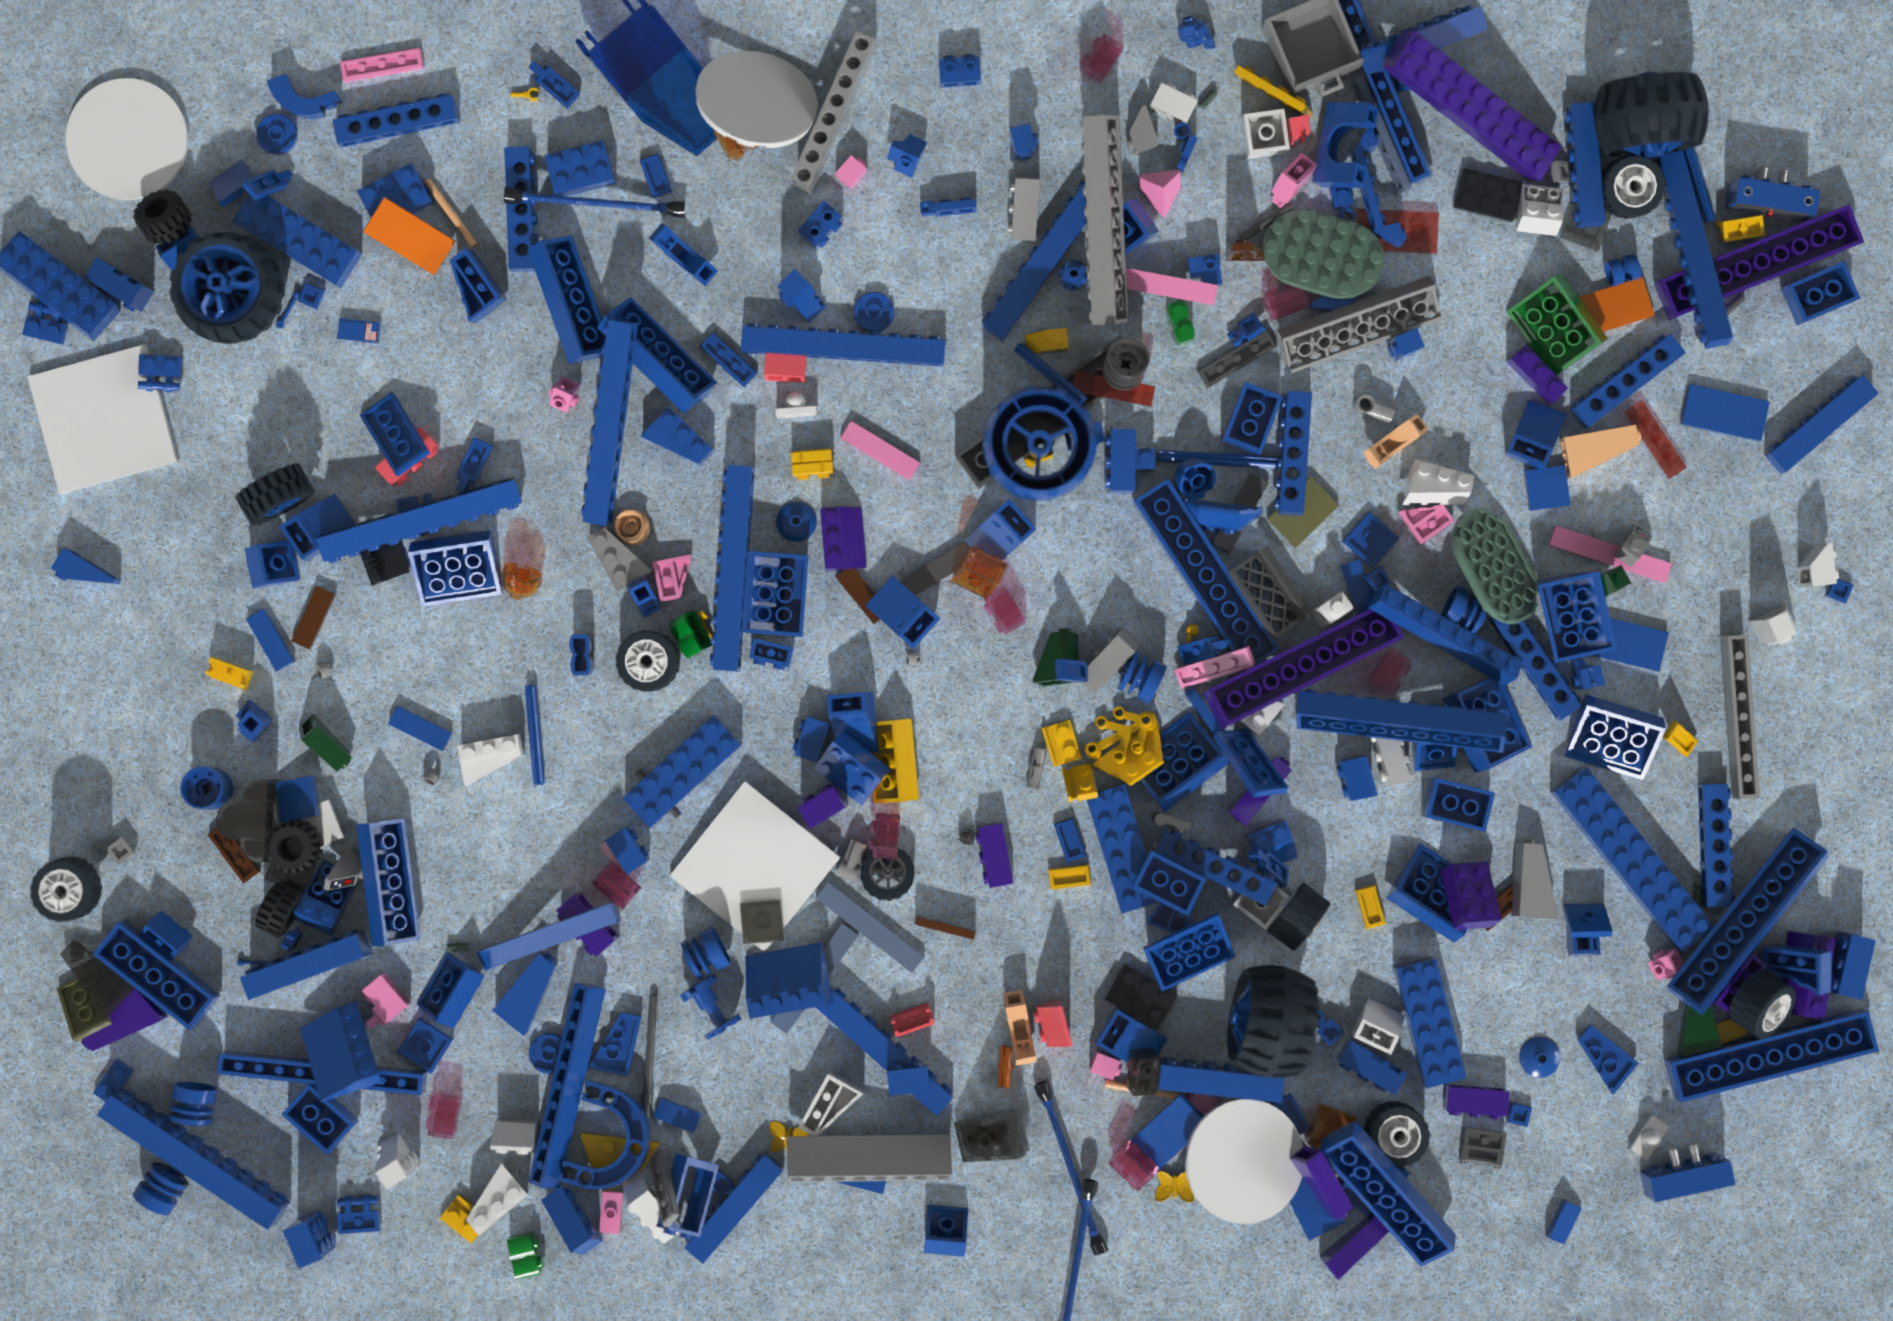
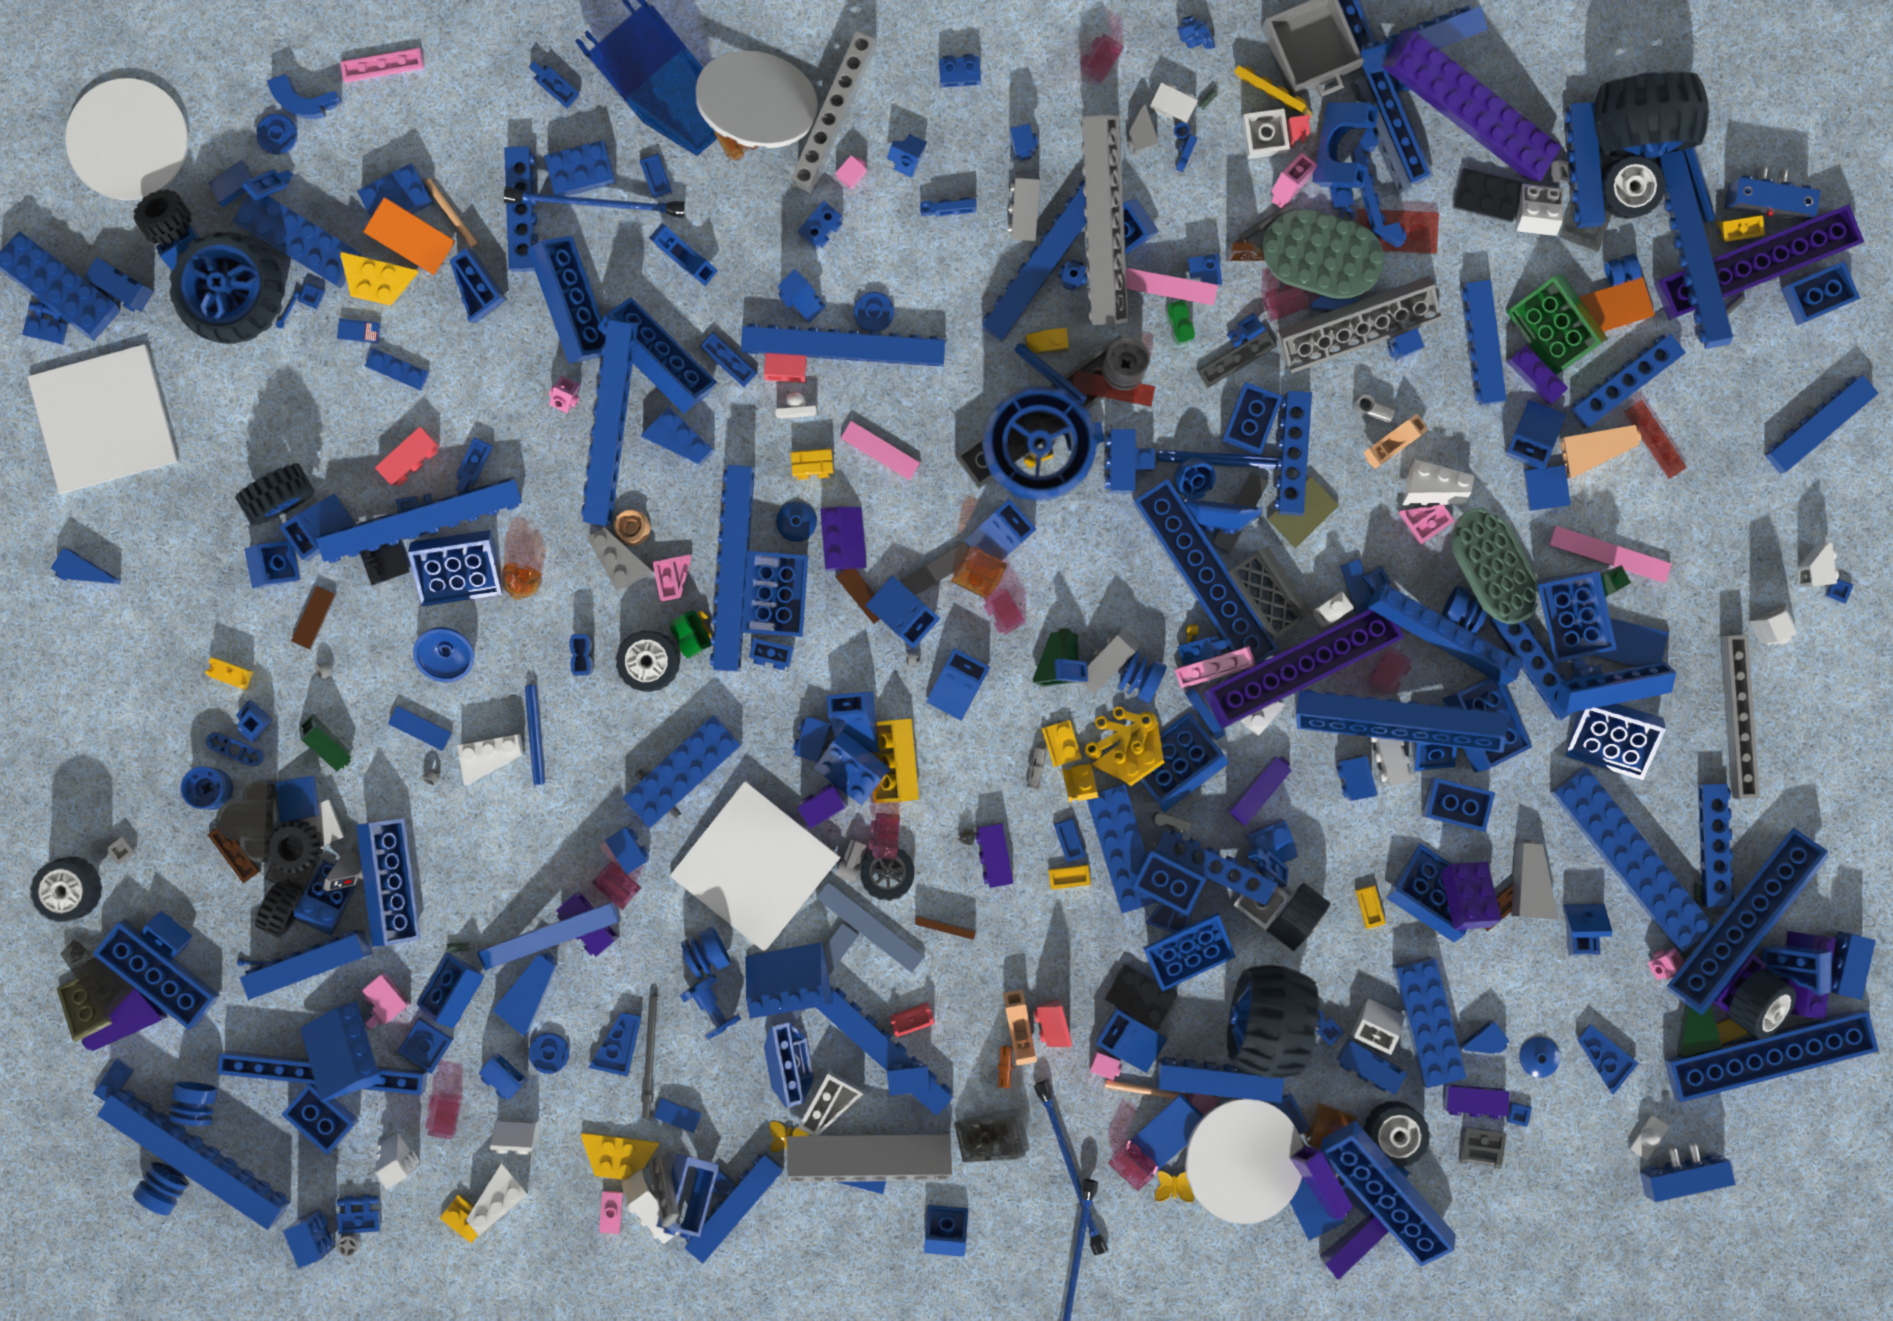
blue plate [138,354,181,393] -> none
blue tile [246,609,295,672] -> none
blue plate [280,928,304,952] -> none
blue brick [332,93,460,148] -> none
blue tile [360,392,431,477] -> none
green brick [507,1231,544,1280] -> none
yellow hand [510,88,539,102] -> none
blue brick [528,983,606,1188] -> none
blue wedge [541,1186,603,1255] -> none
blue piece [558,1080,651,1189] -> none
blue brick [626,575,662,618] -> none
clear smoke tile [740,900,785,944] -> none
clear smoke brick [1125,1048,1161,1096] -> none
bright pink slope [1139,169,1181,218] -> none
blue plate [1213,728,1289,797] -> none
blue tile [1342,511,1399,568] -> none
blue slope [1546,1199,1582,1244] -> none
light grey slope [1614,524,1652,567] -> none
yellow tile [1662,720,1698,757] -> none
blue tile [1680,384,1770,442] -> none
none -> blue beam [206,732,264,767]
none -> light grey wheel [337,1233,361,1257]
none -> yellow wing [340,251,418,306]
none -> blue plate [365,348,429,391]
none -> blue dish [413,627,475,682]
none -> blue slope [479,1053,528,1100]
none -> blue wedge [764,1022,814,1108]
none -> blue slope [926,648,990,721]
none -> blue slope [1459,1020,1510,1054]
none -> blue brick [1461,280,1507,406]
none -> blue brick [1556,662,1677,713]

